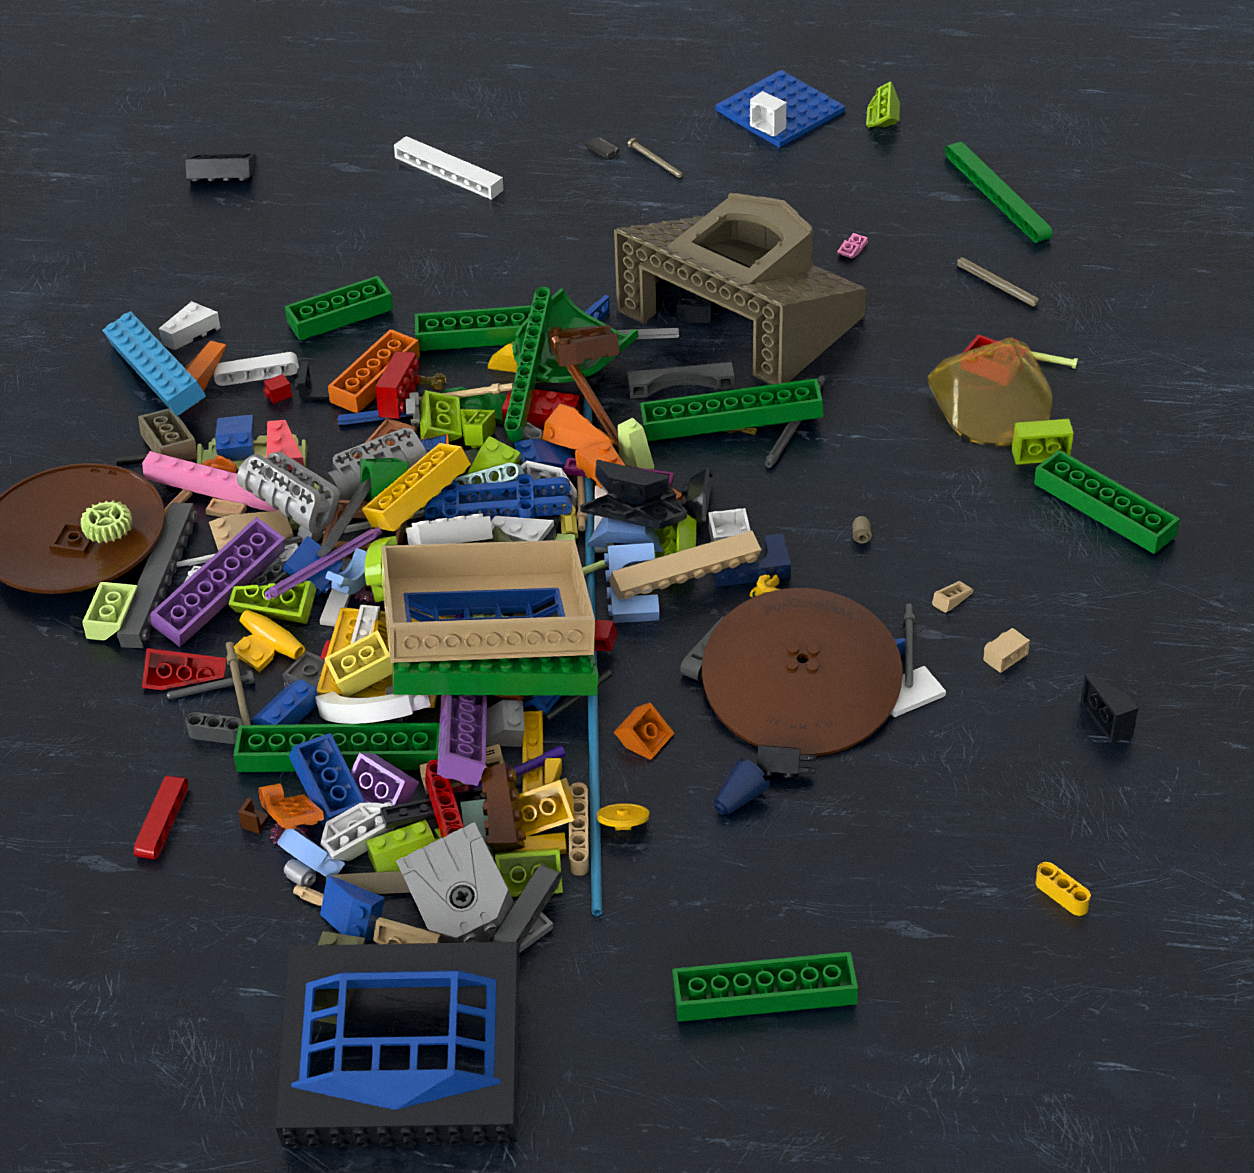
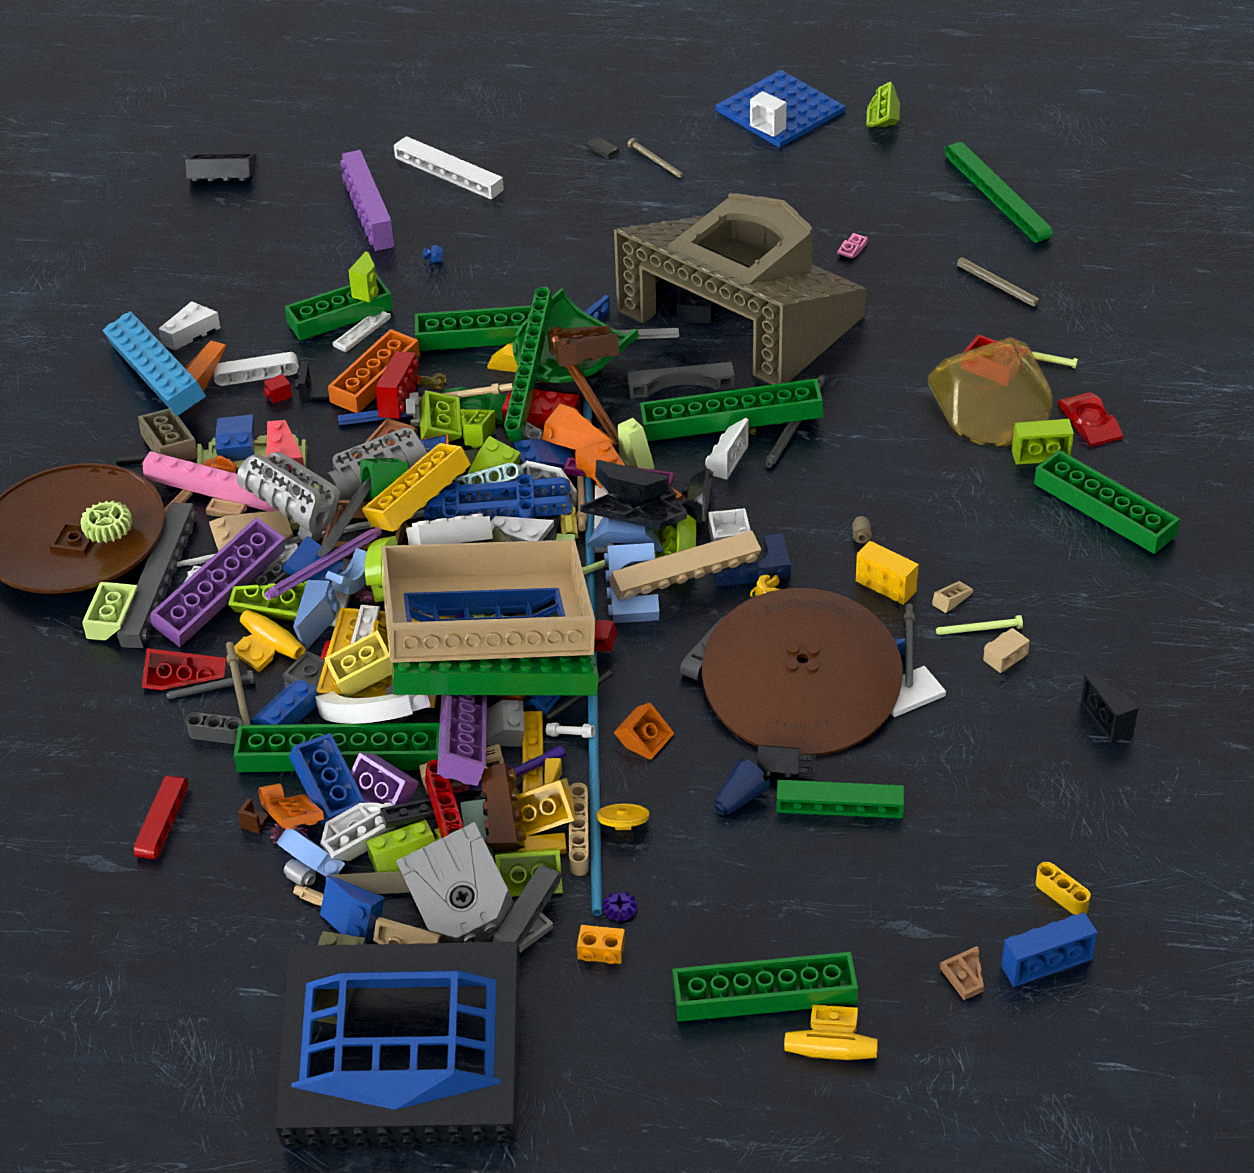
none -> medium blue slope [293,580,340,650]
none -> white tile [333,311,391,352]
none -> medium lavender brick [340,150,394,251]
none -> lime slope [348,251,379,302]
none -> blue piece [422,245,443,264]
none -> white bar [546,723,595,738]
none -> light orange brick [577,925,625,964]
none -> dark purple gear [603,890,637,921]
none -> white slope [705,418,748,479]
none -> green brick [776,780,904,818]
none -> yellow plate [784,1005,878,1060]
none -> yellow brick [856,541,919,605]
none -> yellowish green bar [936,615,1023,635]
none -> medium nougat wing [940,946,984,1000]
none -> blue brick [1001,912,1098,987]
none -> red slope [1058,392,1123,447]

